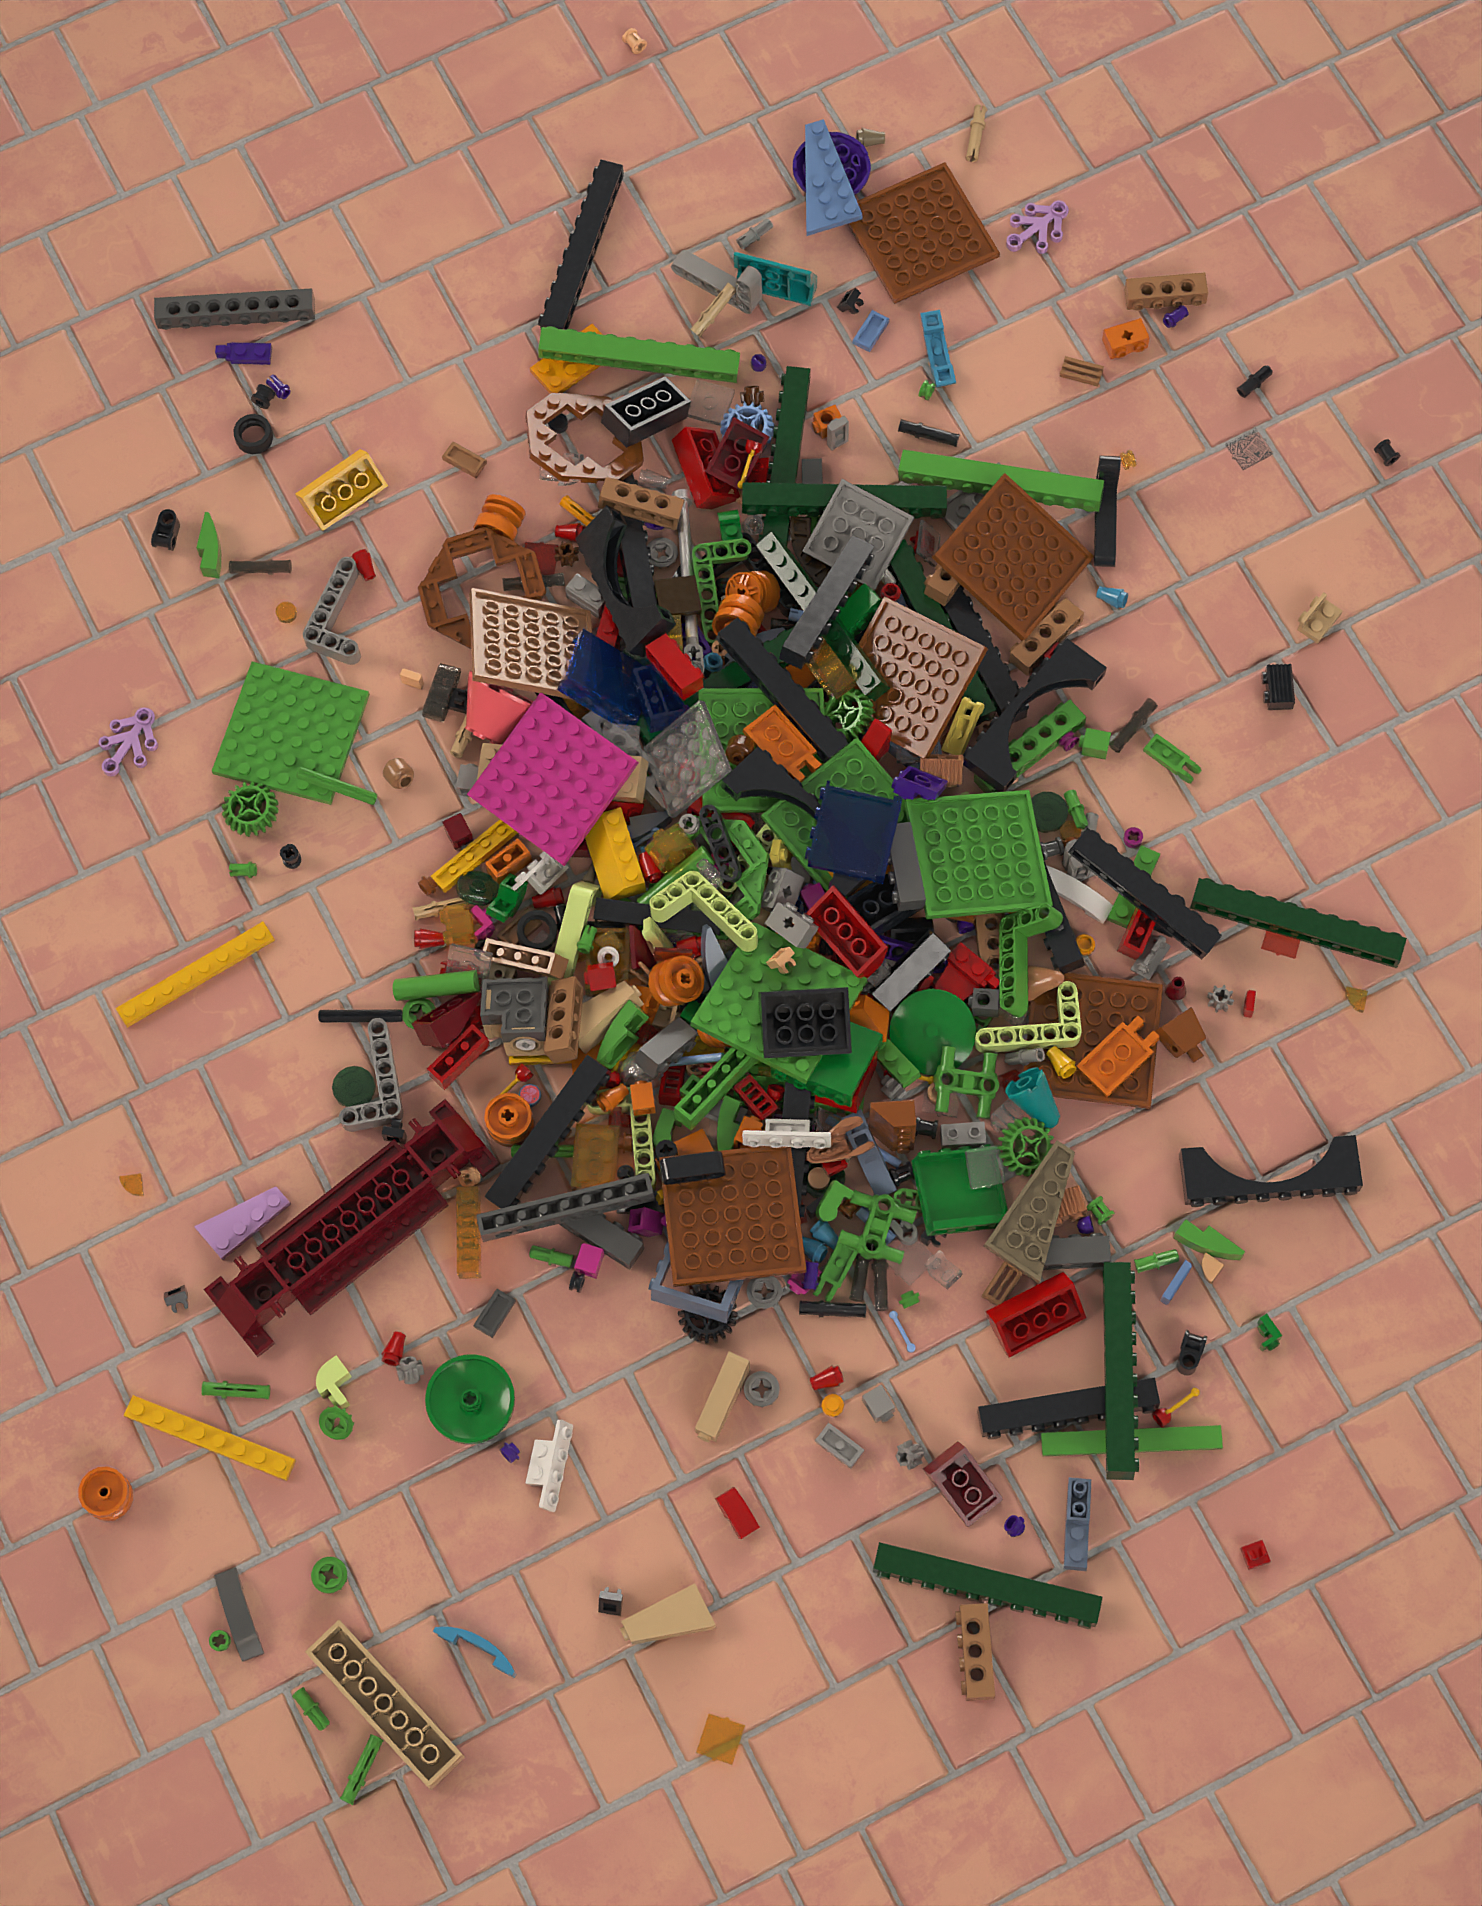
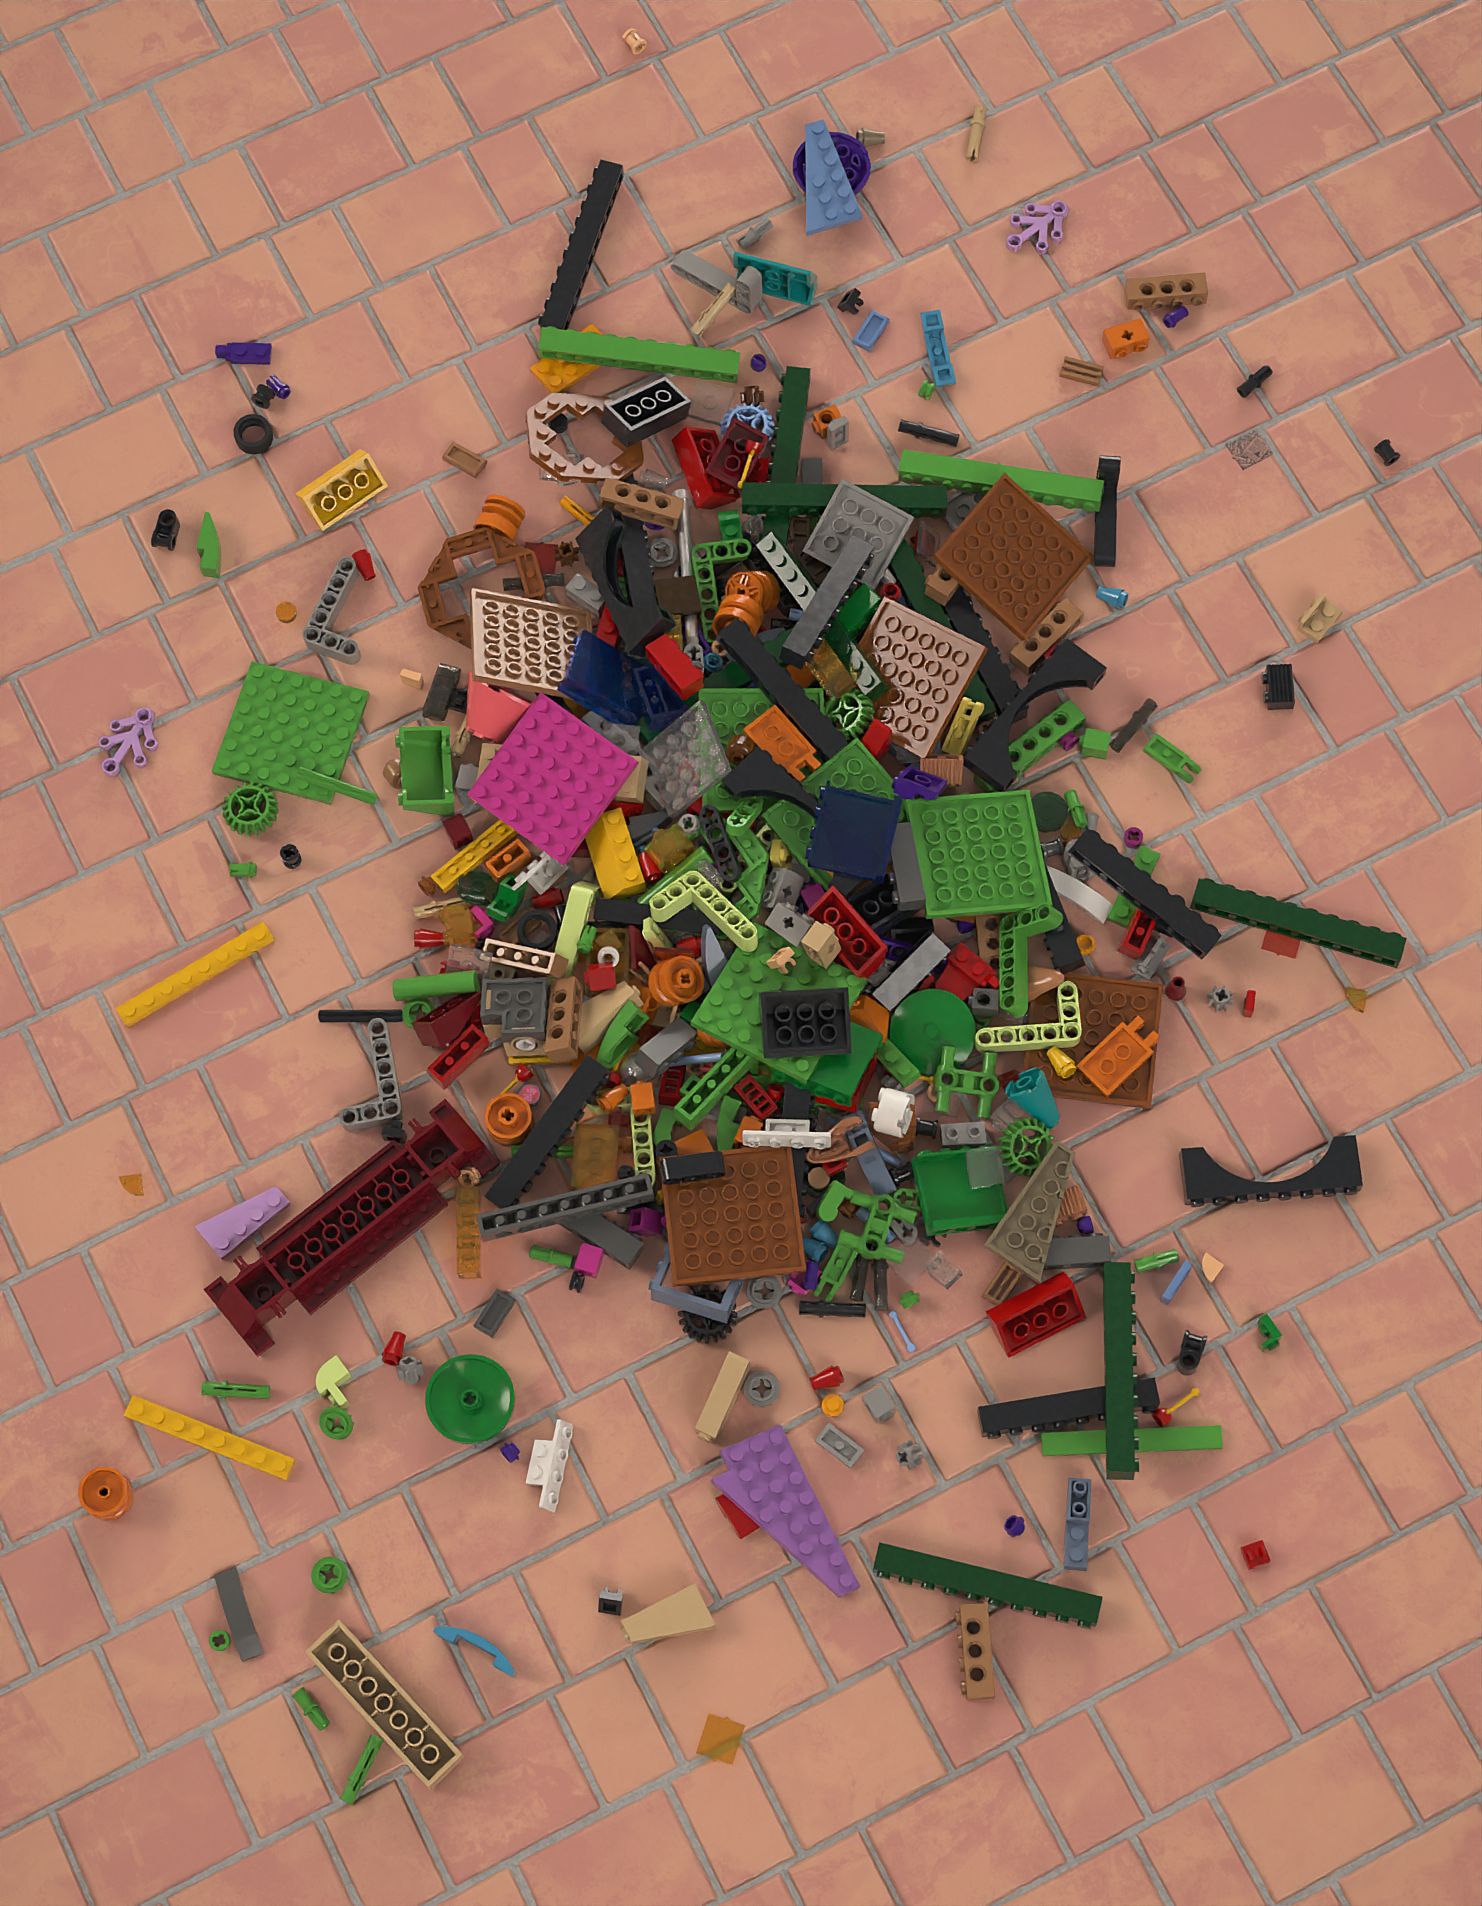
dark grey brick [154,288,315,330] -> none
black tile [164,1285,188,1313] -> none
clear smoke pin [229,559,292,575] -> none
clear green tile [332,1066,376,1107] -> none
red cone [555,523,586,543] -> none
dark orange plate [848,162,1000,304] -> none
dark red slope [923,1441,1003,1527] -> none
light grey axle [1004,1048,1045,1066] -> none
bright green bush [1087,1196,1115,1225] -> none
clear yellow bush [1120,449,1137,470] -> none
dark orange torso [1155,1007,1206,1063] -> none
bright green slope [1173,1219,1245,1260] -> none
none -> bright green windscreen [395,726,454,816]
none -> medium lavender wing [711,1424,860,1598]
none -> bright green beam [726,797,763,836]
none -> tan brick [801,921,841,969]
none -> white brick [871,1088,915,1138]

